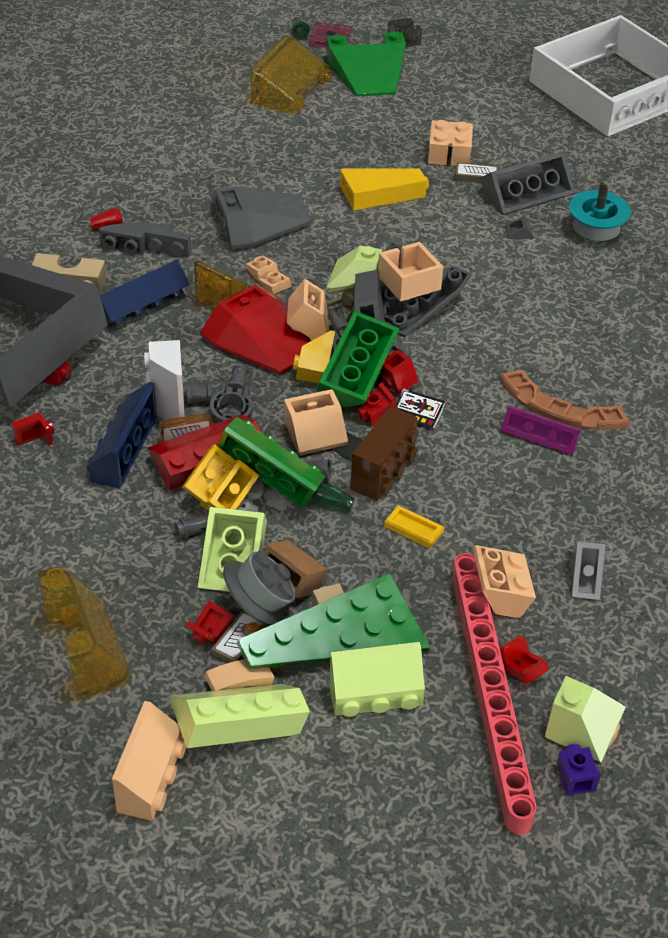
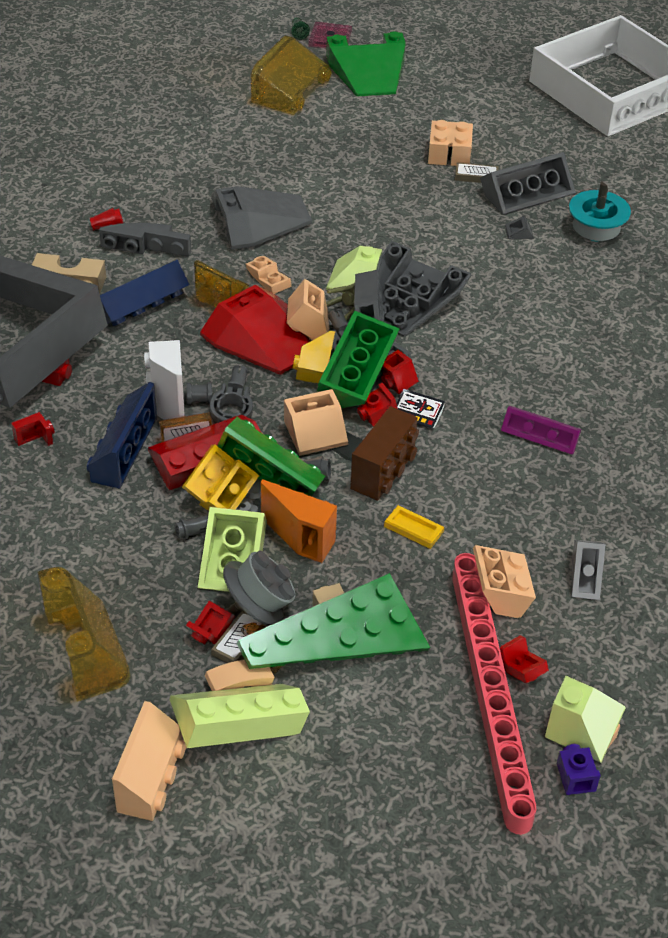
medium nougat brick [264,540,328,598] -> none
clear green cone [314,482,355,513] -> none
yellowish green slope [329,642,425,717] -> none
yellow slope [340,168,429,210] -> none
light nougat piece [378,242,443,301] -> none
clear smoke brick [387,18,422,47] -> none
nougat tile [500,370,630,430] -> none
none -> orange slope [261,479,337,563]

